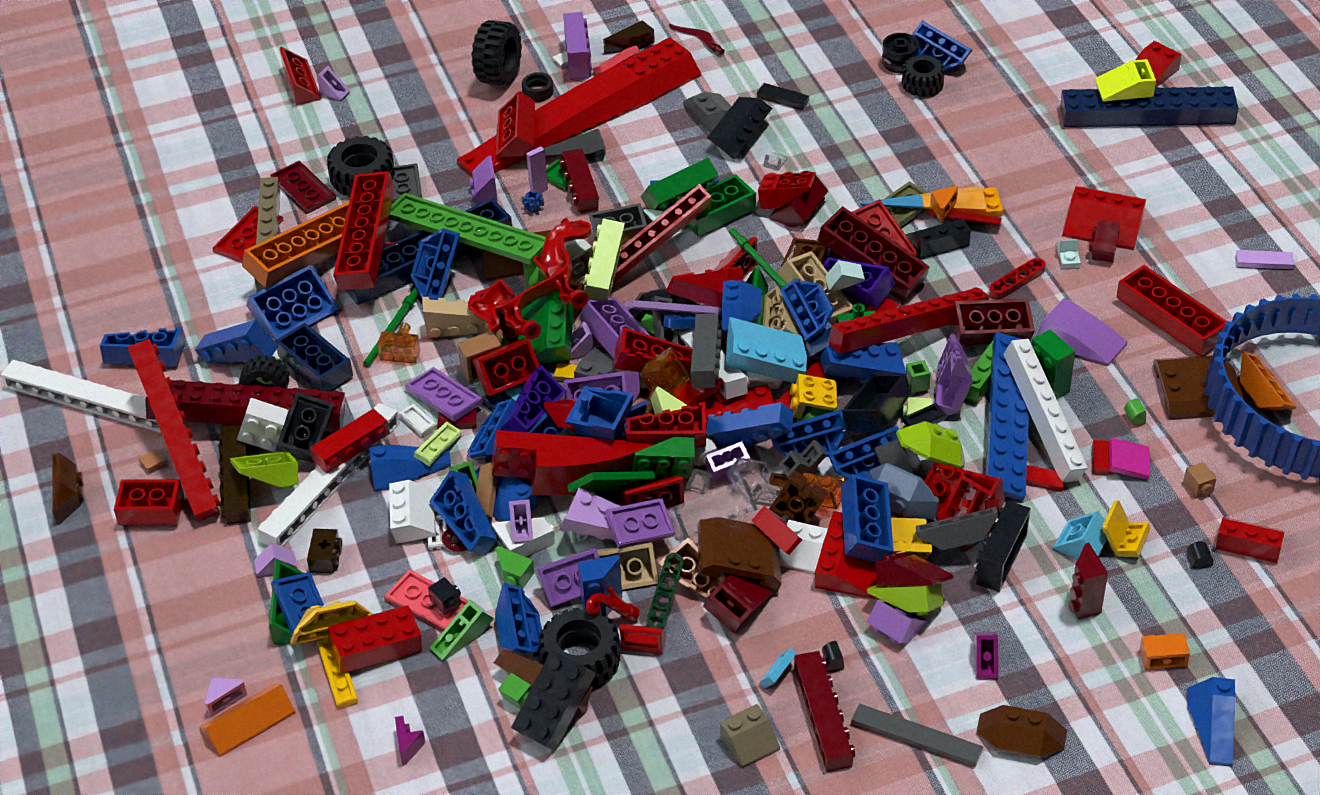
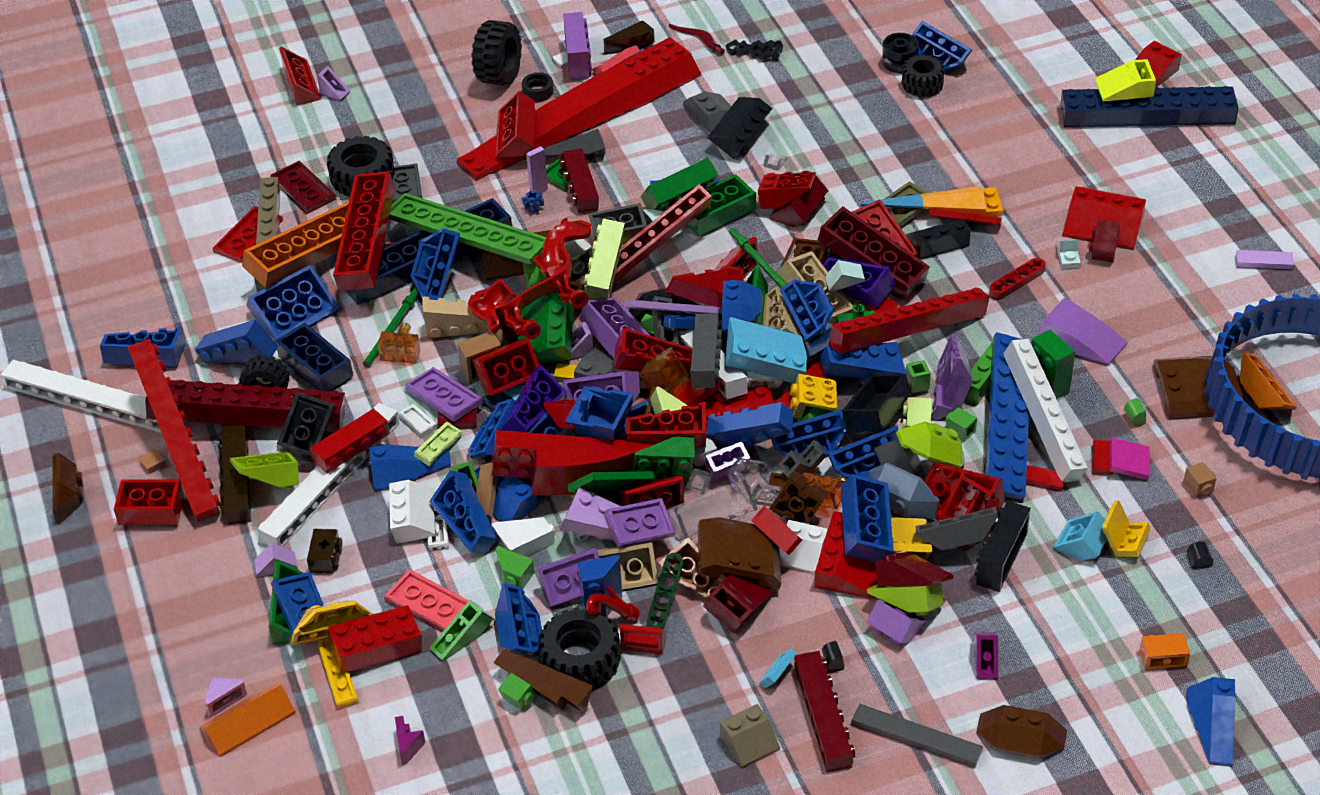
white brick [237,398,288,452] -> none
black brick [428,577,461,615] -> none
piece [442,528,467,552] -> none
medium lavender slope [470,156,498,205] -> none
lavender slope [509,499,533,542] -> none
black piece [511,650,596,751] -> none
black tile [757,83,809,110] -> none
black tile [903,403,947,427] -> none
orange slope [930,186,958,222] -> none
dark red slope [953,298,1035,345] -> none
dark red slope [1068,542,1108,620] -> none
red brick [1116,265,1227,356] -> none
red slope [1215,517,1285,563] -> none
none -> black piece [726,39,783,61]
none -> bright green brick [945,407,977,442]

